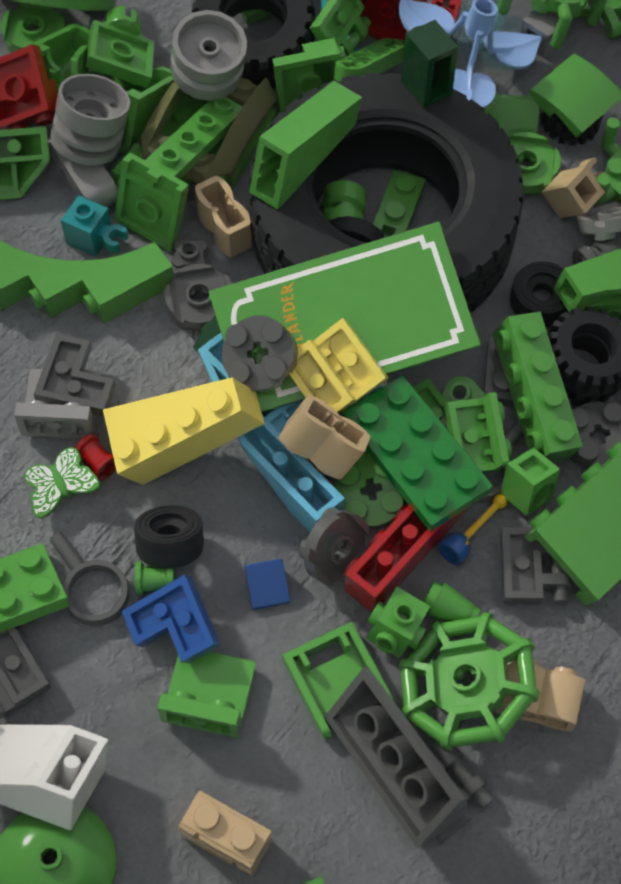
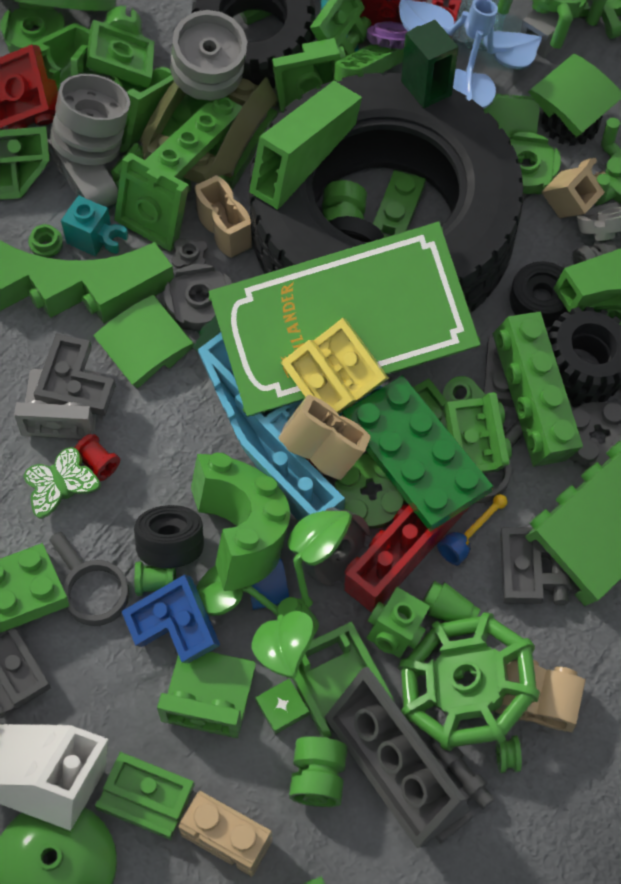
light yellow wedge [103,377,265,485] -> none
dark grey plate [222,316,298,392] -> none
bright green brick [501,447,560,516] -> none
none -> bright green plate [28,224,63,258]
none -> bright green slope [93,295,194,388]
none -> bright green plate [95,752,195,840]
none -> bright green brick [191,452,290,591]
none -> bright green plant [196,511,352,679]
none -> bright green tile [255,678,309,735]
none -> bright green wheel [289,737,347,807]
none -> medium lavender gear [366,22,408,50]
none -> bright green bush [496,735,522,773]

